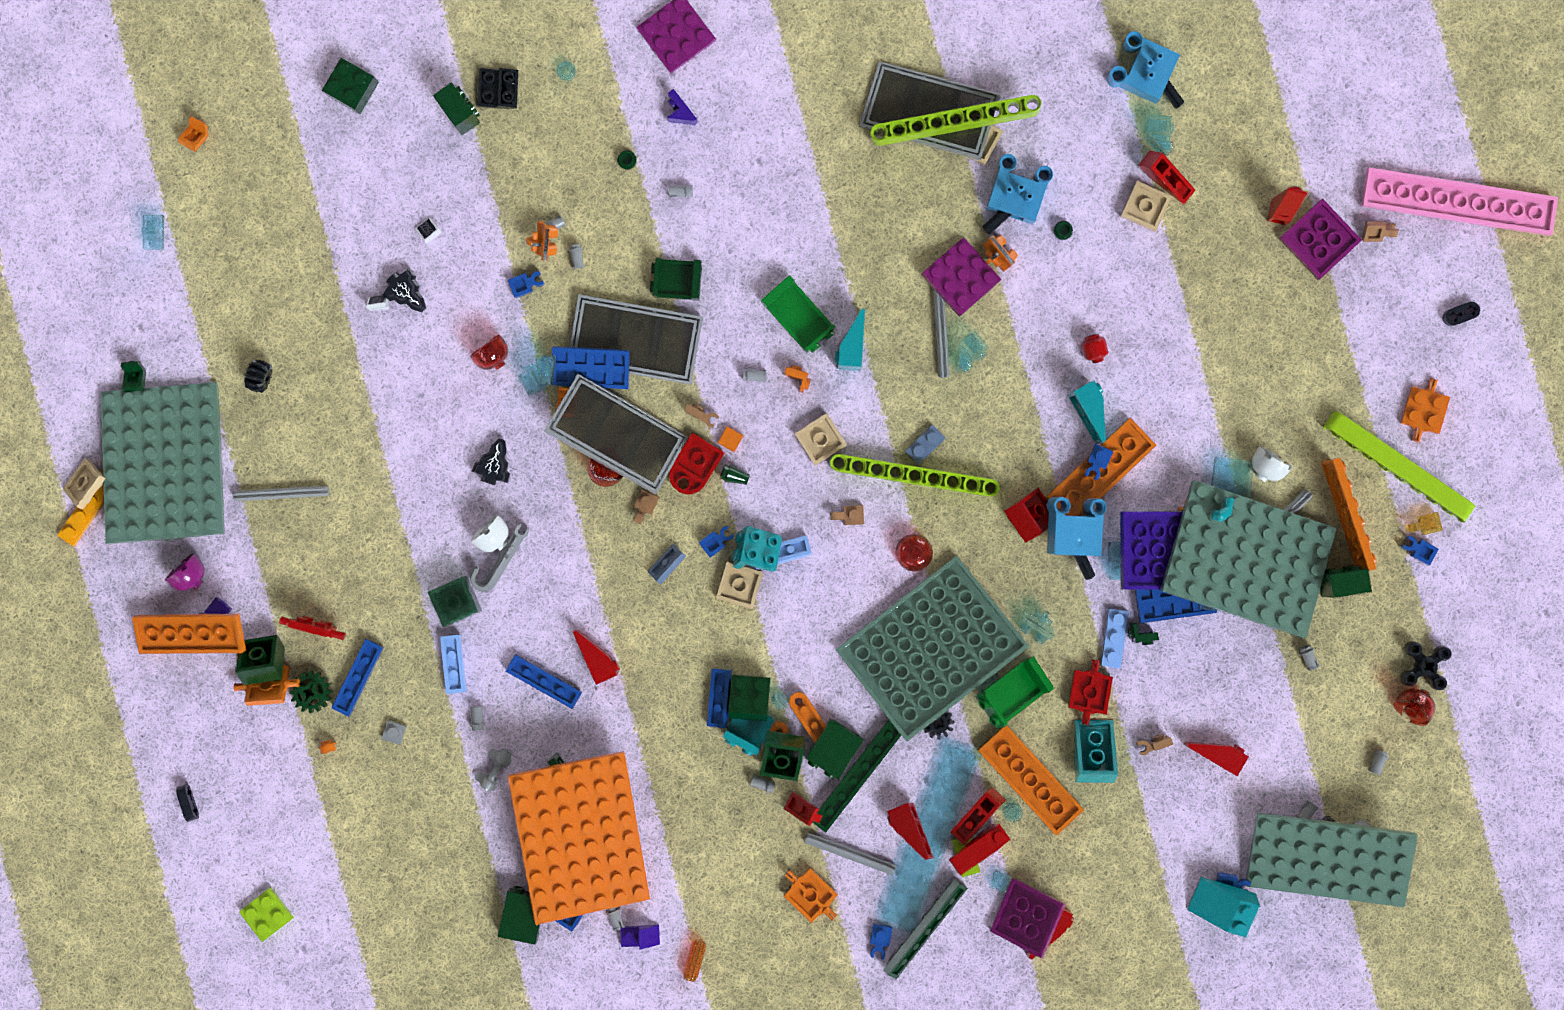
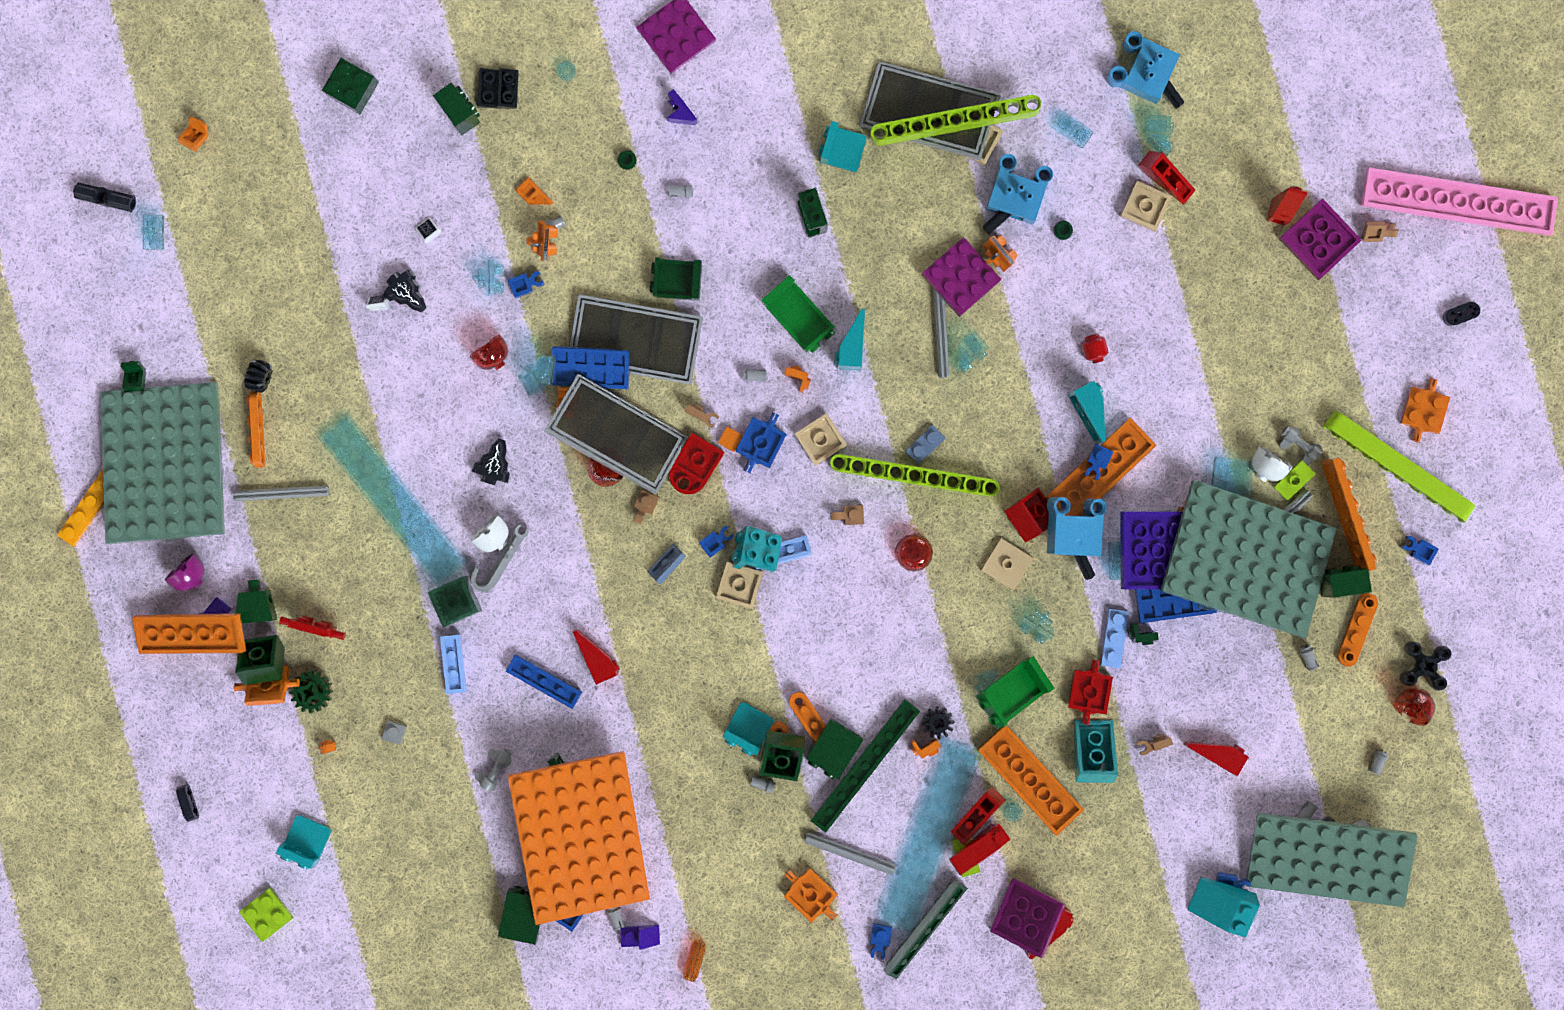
tan plate [63,458,106,509] -> none
blue plate [331,639,384,717] -> none
light grey pin [470,706,485,731] -> none
light grey pin [568,244,585,269] -> none
blue plate [707,668,732,728] -> none
dark green cone [720,464,750,485] -> none
dark green brick [729,675,770,721] -> none
clear light blue plate [771,691,788,710] -> none
red plate [784,792,822,826] -> none
sand green plate [836,555,1029,742] -> none
red slope [887,803,934,860] -> none
clear light blue plate [989,871,1011,893] -> none
teal arm [1212,497,1234,522] -> none
clear yellow plate [1404,512,1443,535] -> none
none -> black piece [73,182,137,213]
none -> dark green torso [236,579,277,624]
none -> orange plate [246,391,265,468]
none -> teal bracket [275,815,332,869]
none -> clear light blue plate [317,414,468,586]
none -> clear light blue hips [472,260,504,297]
none -> orange tile [515,177,553,205]
none -> blue plate [736,412,787,474]
none -> dark green panel [797,187,828,238]
none -> teal bracket [818,121,867,172]
none -> orange bracket [910,738,941,759]
none -> tan plate [981,538,1034,591]
none -> clear light blue slope [1049,110,1094,148]
none -> lime plate [1273,460,1316,501]
none -> light grey piece [1279,426,1322,465]
none -> orange plate [1337,593,1378,666]

